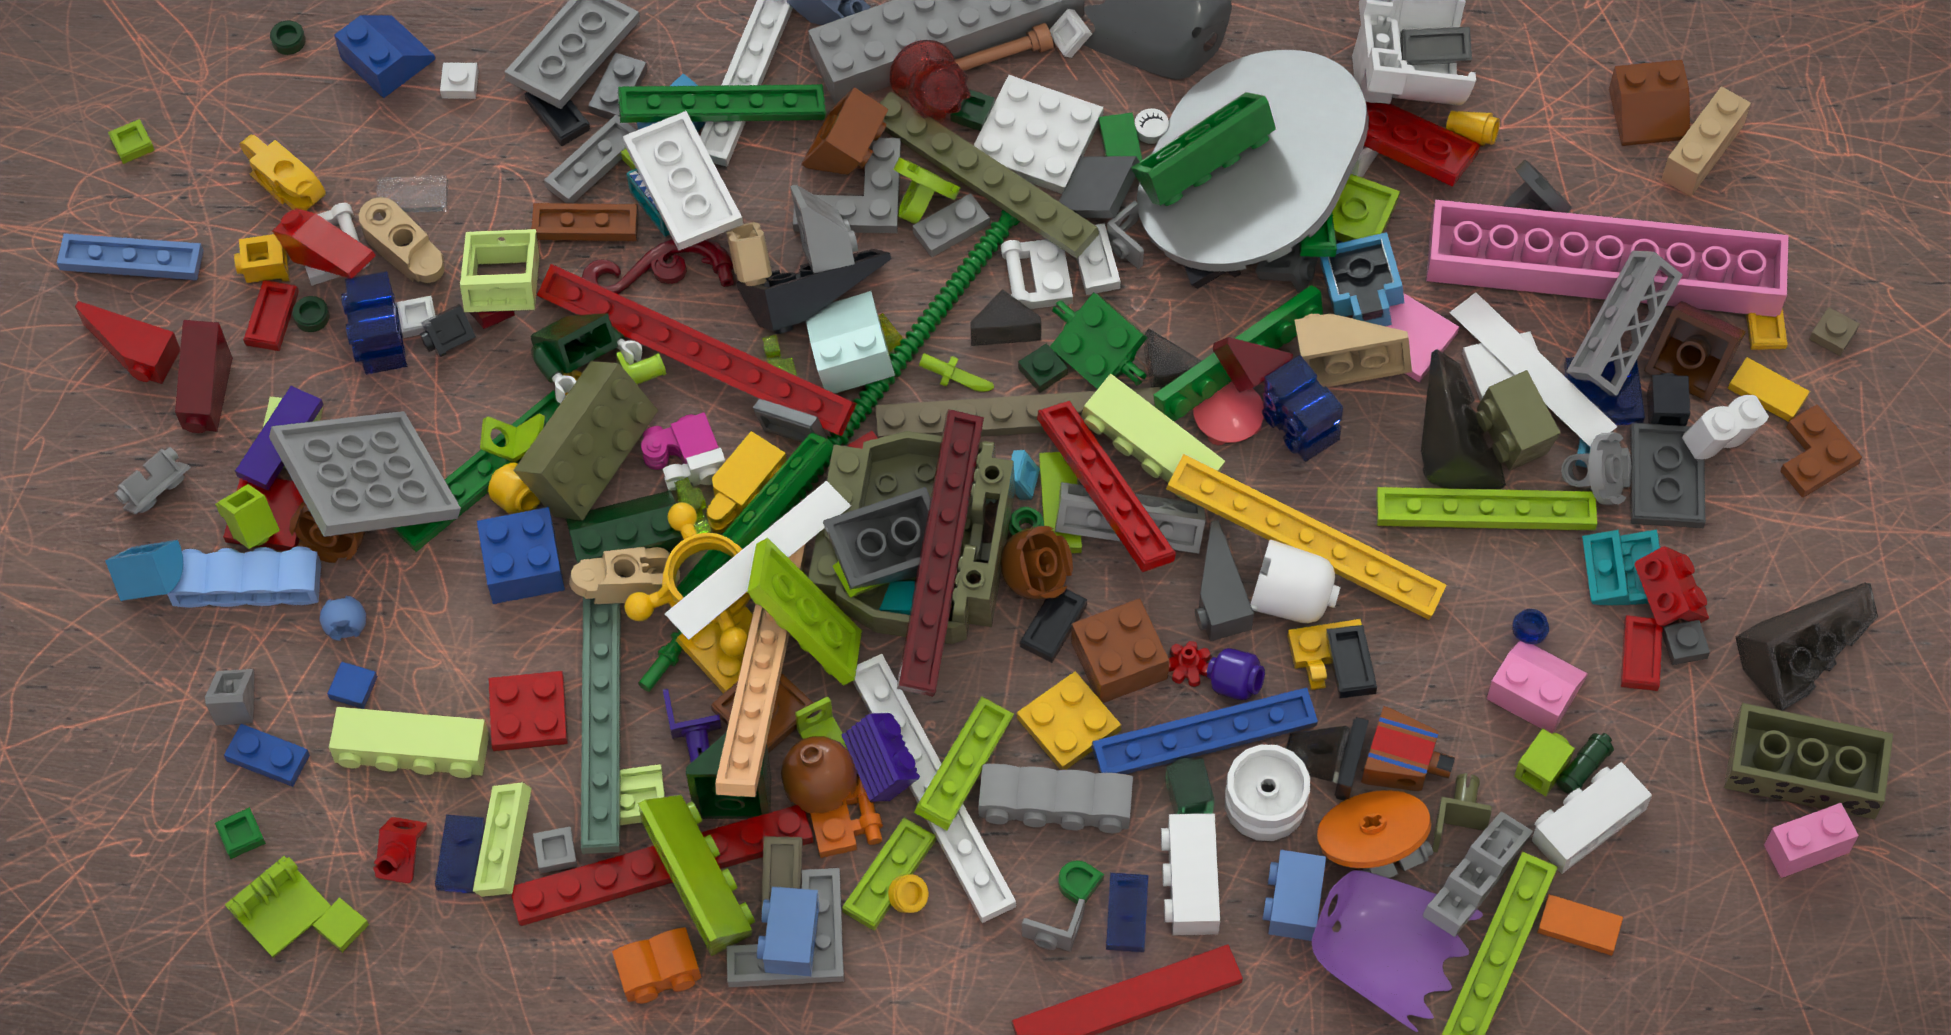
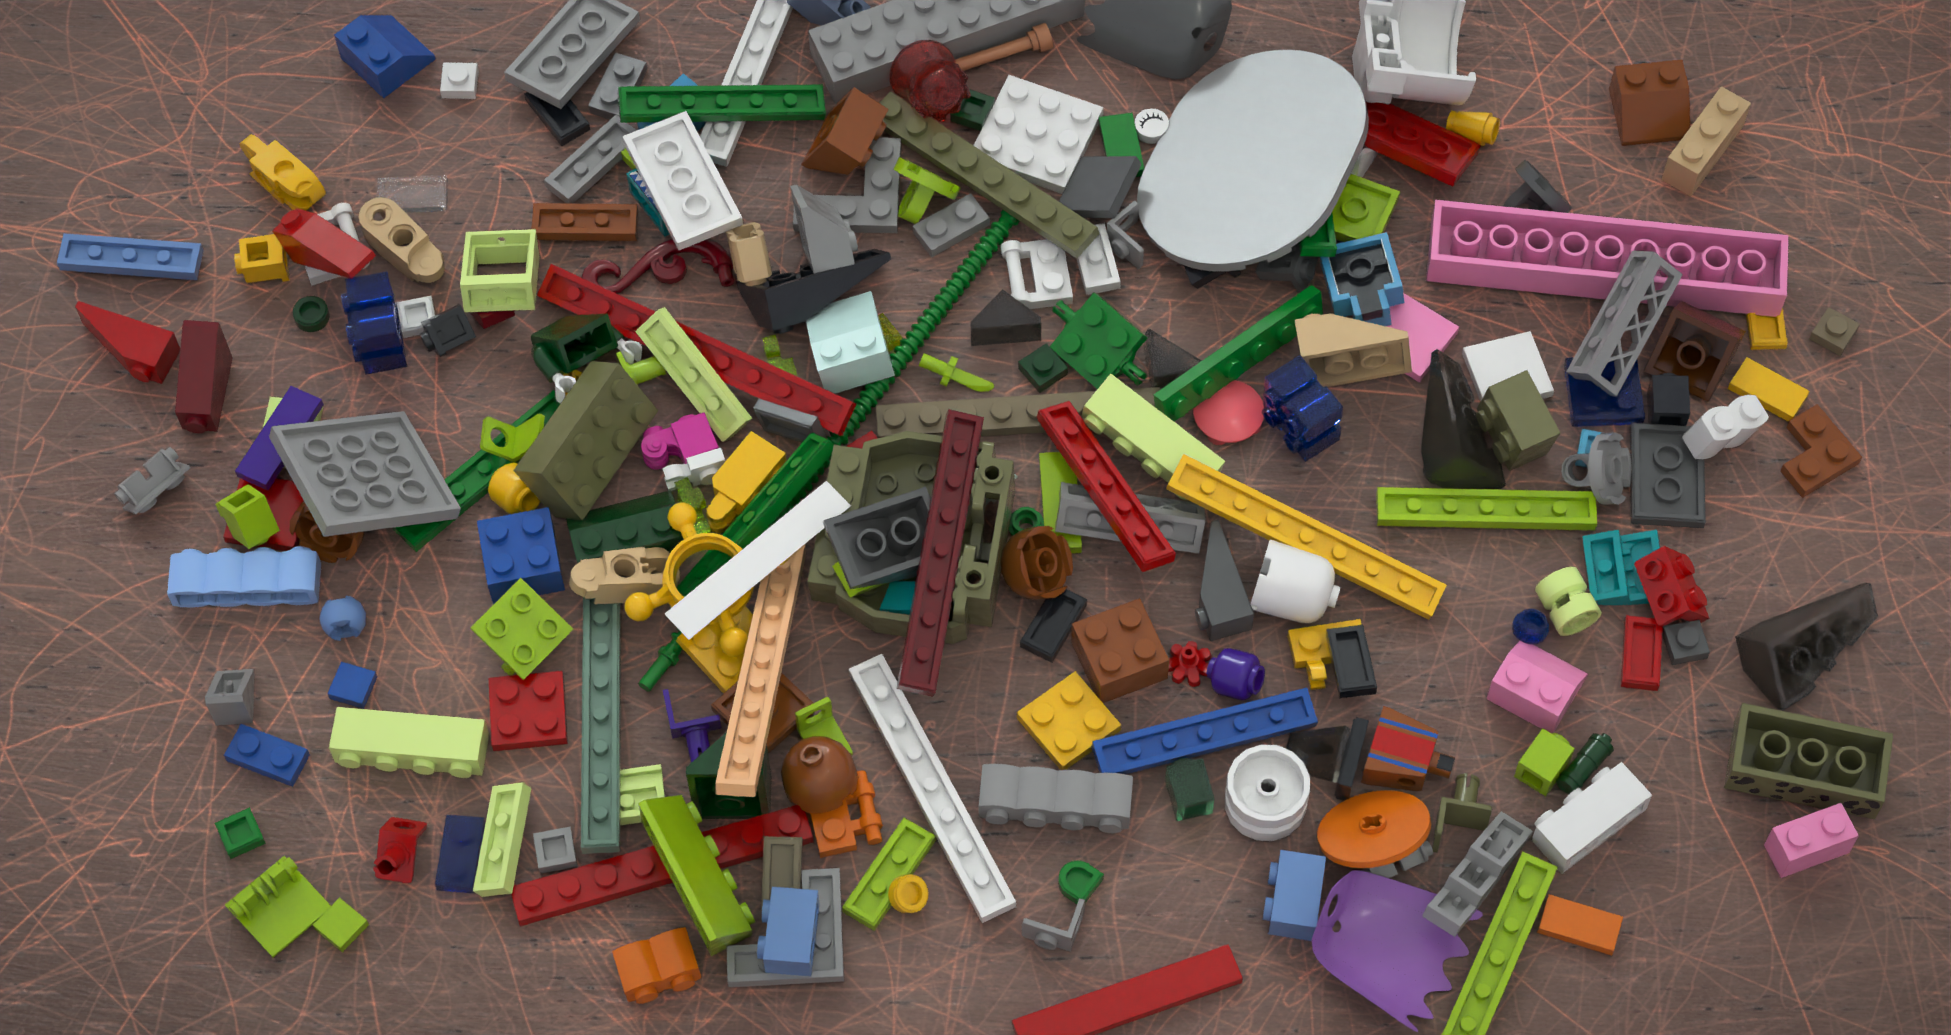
dark azure brick [105,540,183,601] -> none
lime tile [108,119,155,164] -> none
red tile [243,280,299,351] -> none
dark green tile [270,20,306,55] -> none
lime plate [747,537,862,686] -> none
dark purple brick [841,713,920,802] -> none
lime tile [914,696,1014,831] -> none
medium azure tile [1011,450,1040,500] -> none
white tile [1050,9,1092,58] -> none
clear blue plate [1106,873,1149,952] -> none
green slope [1131,92,1276,206] -> none
white brick [1161,814,1220,936] -> none
dark red slope [1213,337,1293,393] -> none
dark grey tile [1400,27,1472,65] -> none
white sticker [1449,292,1617,447] -> none
none -> lime hinge [470,578,573,680]
none -> yellowish green plate [635,307,752,442]
none -> yellowish green wheel [1535,567,1602,636]

